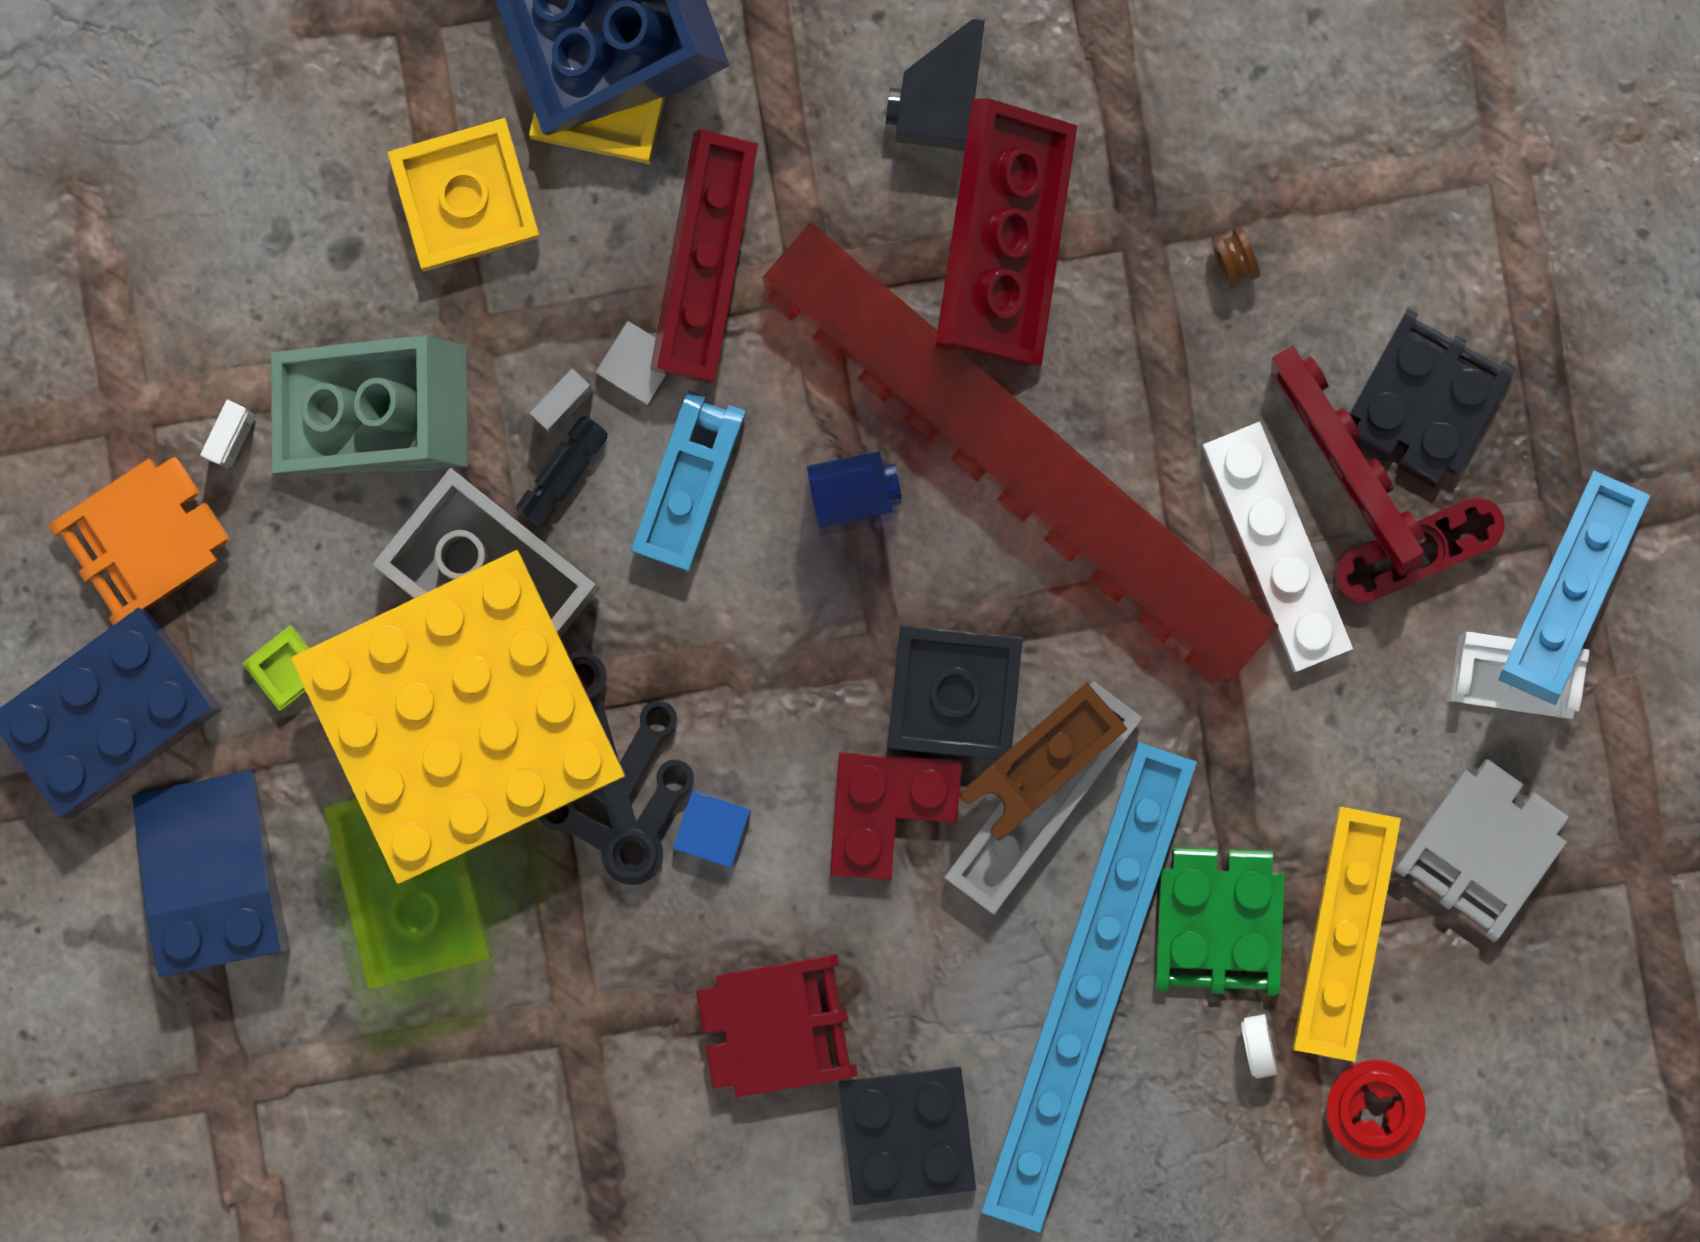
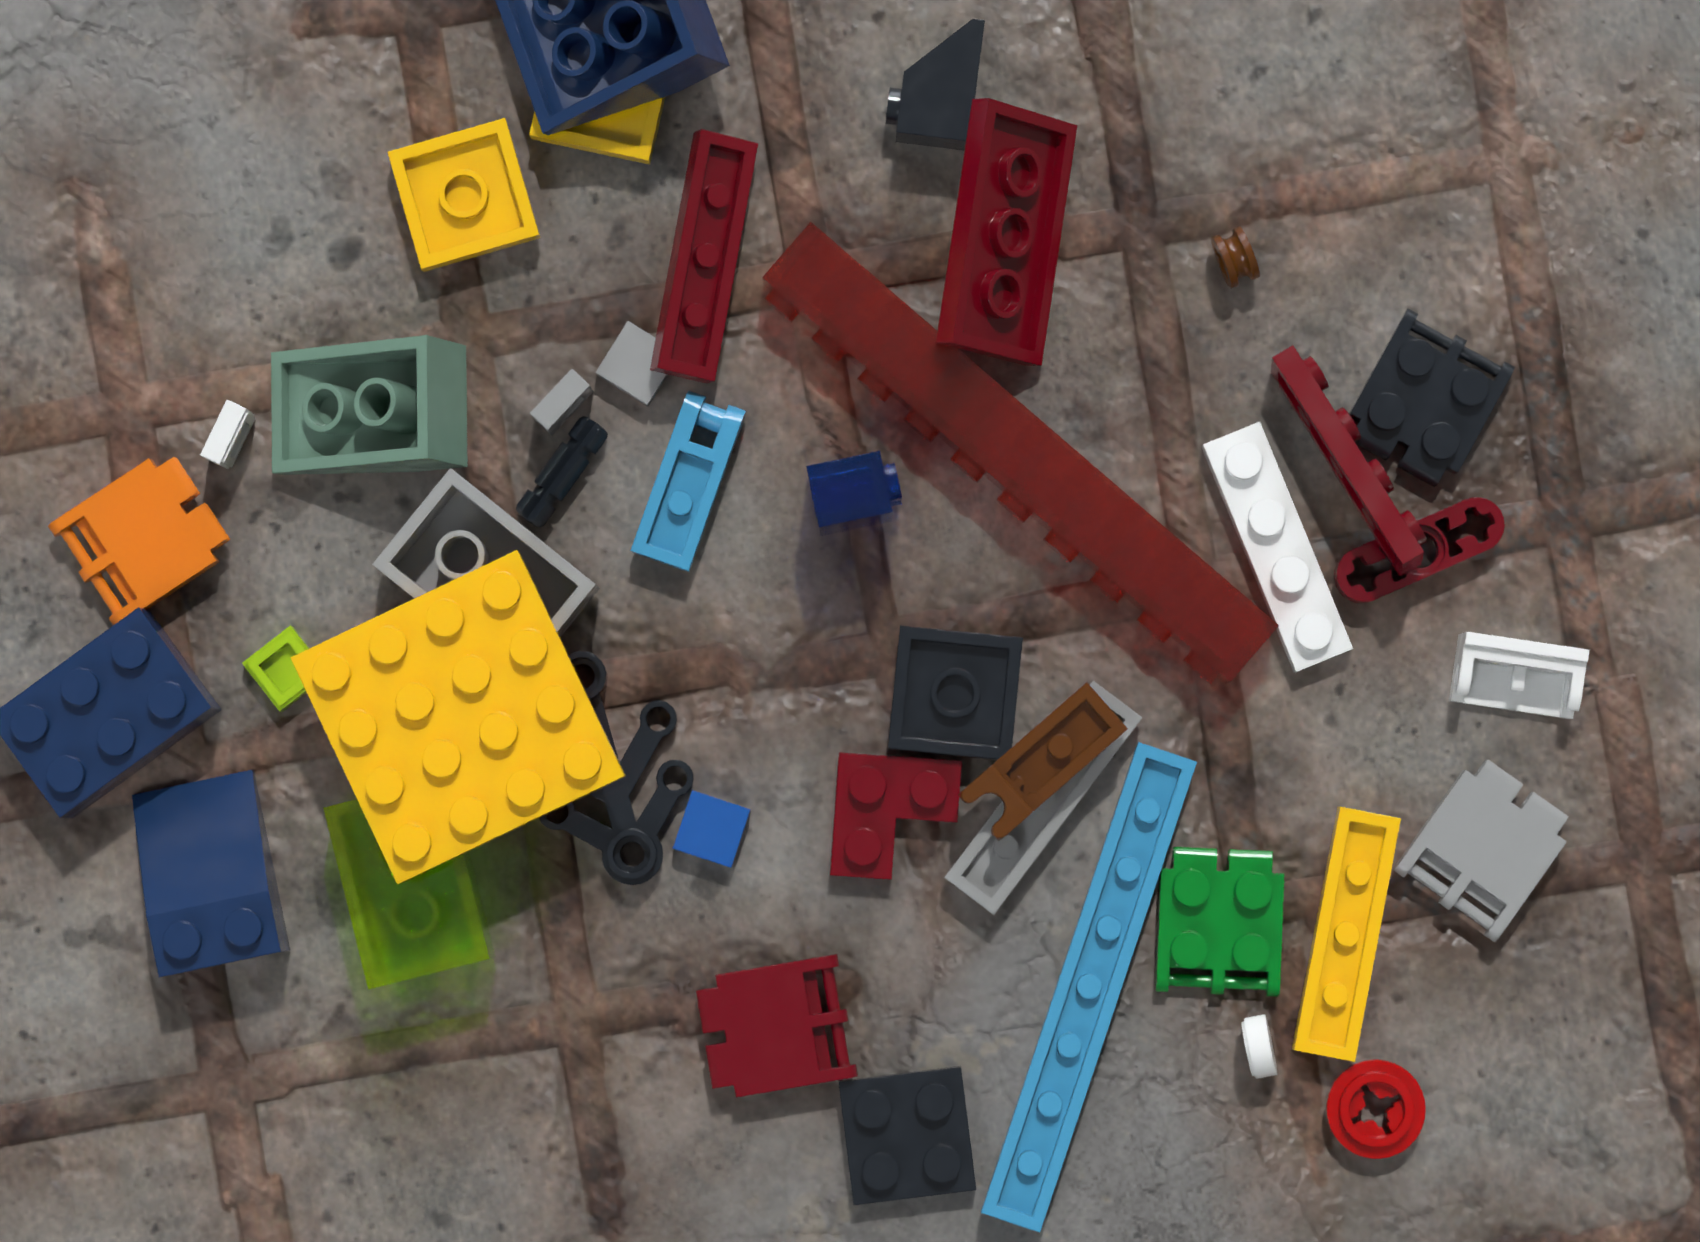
dark azure plate [1498,471,1651,706] -> none

